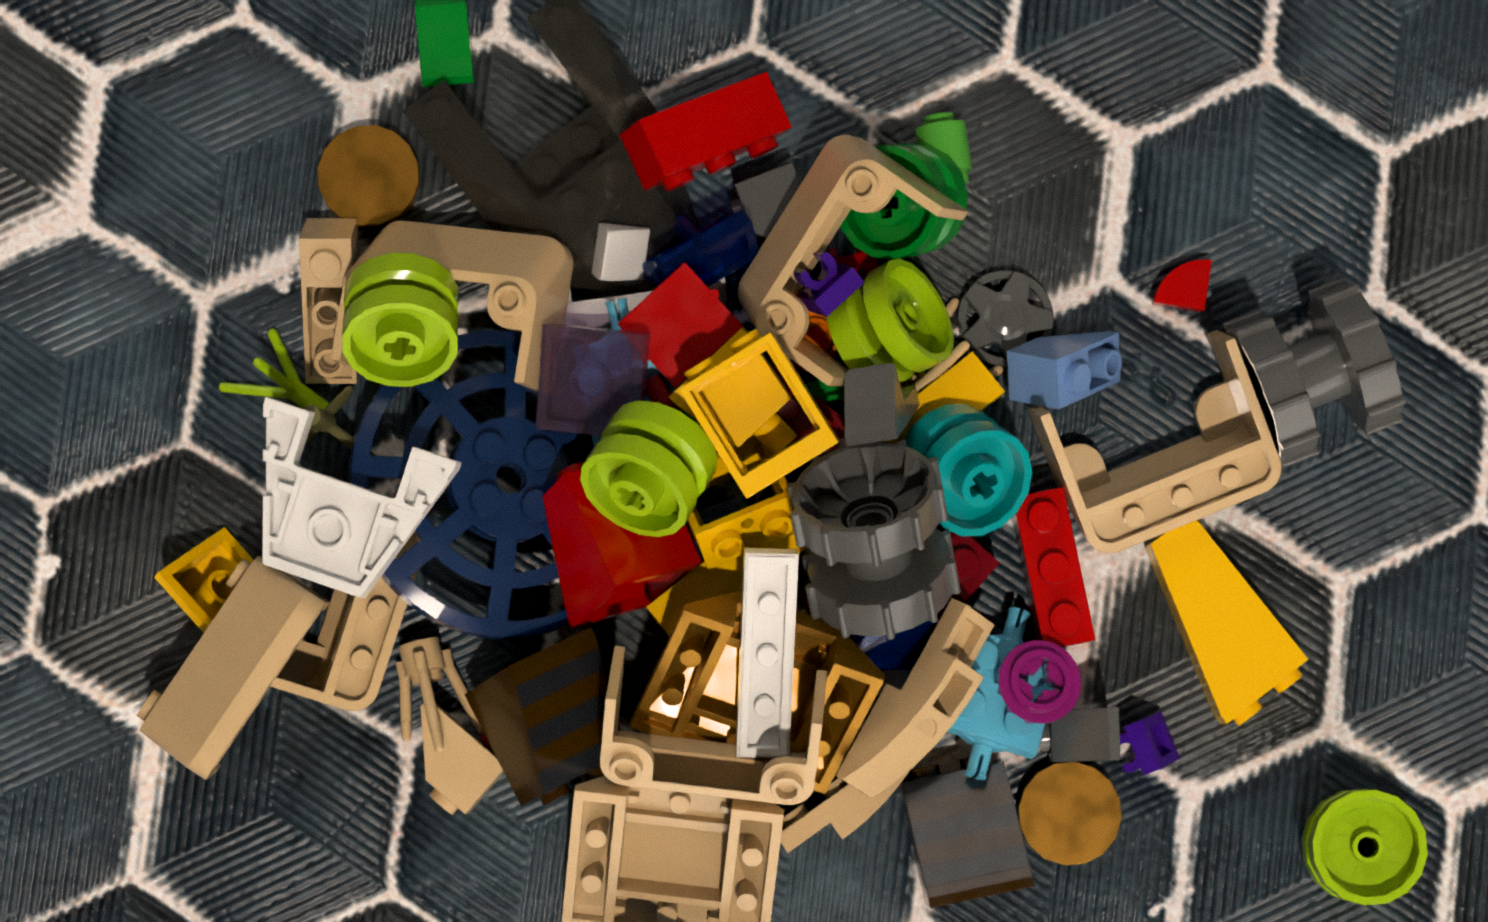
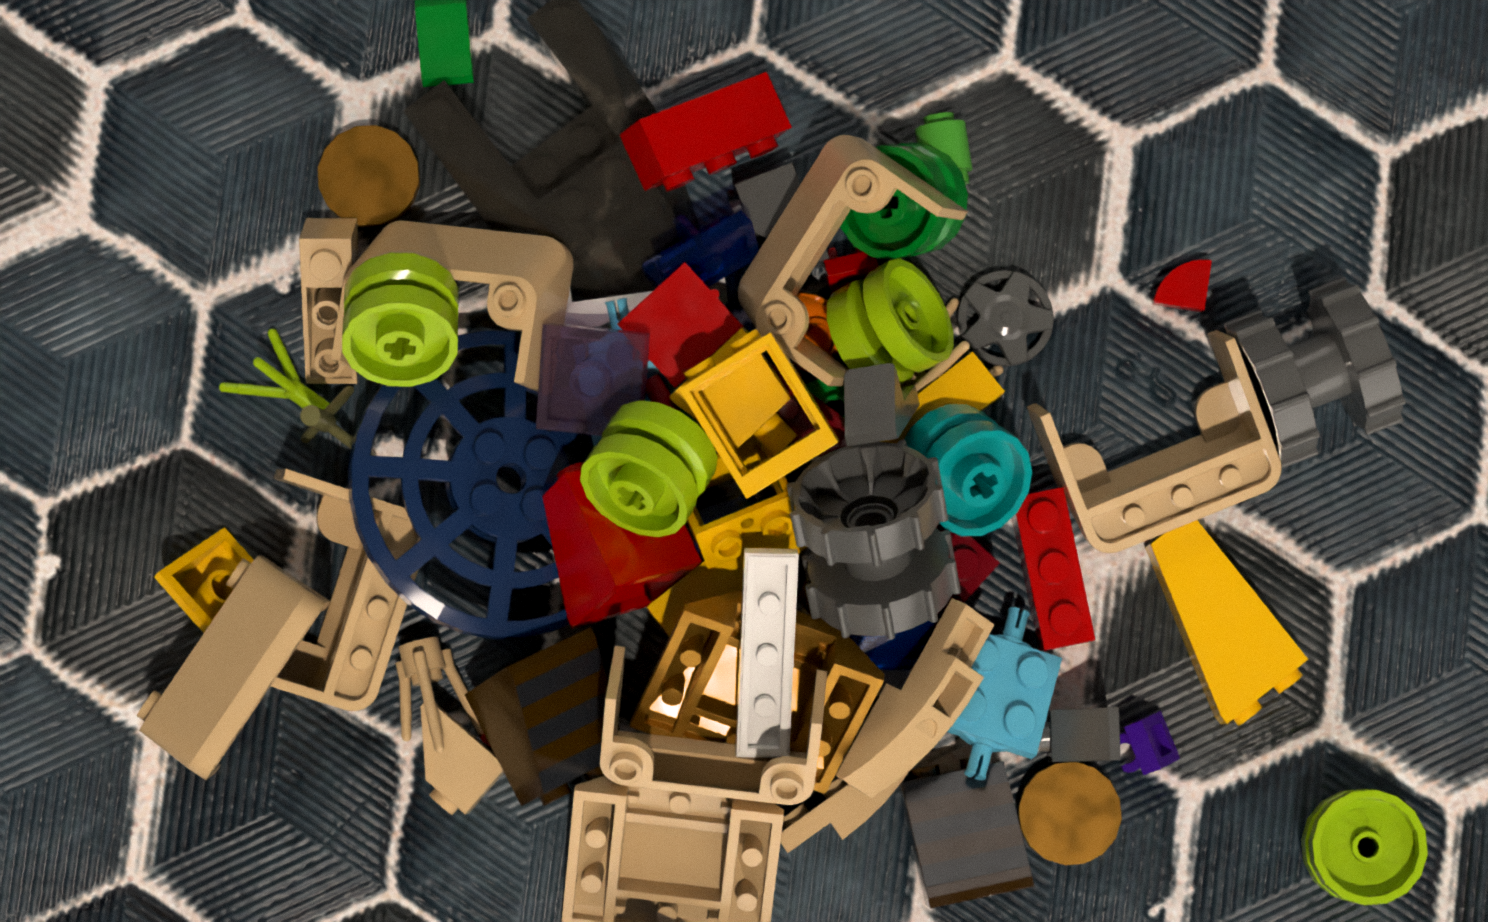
white wing [262,397,462,598] -> none
white slope [591,223,650,281] -> none
dark purple tile [794,250,865,317] -> none
magenta gear [997,640,1081,724] -> none
medium blue slope [1007,331,1122,409] -> none

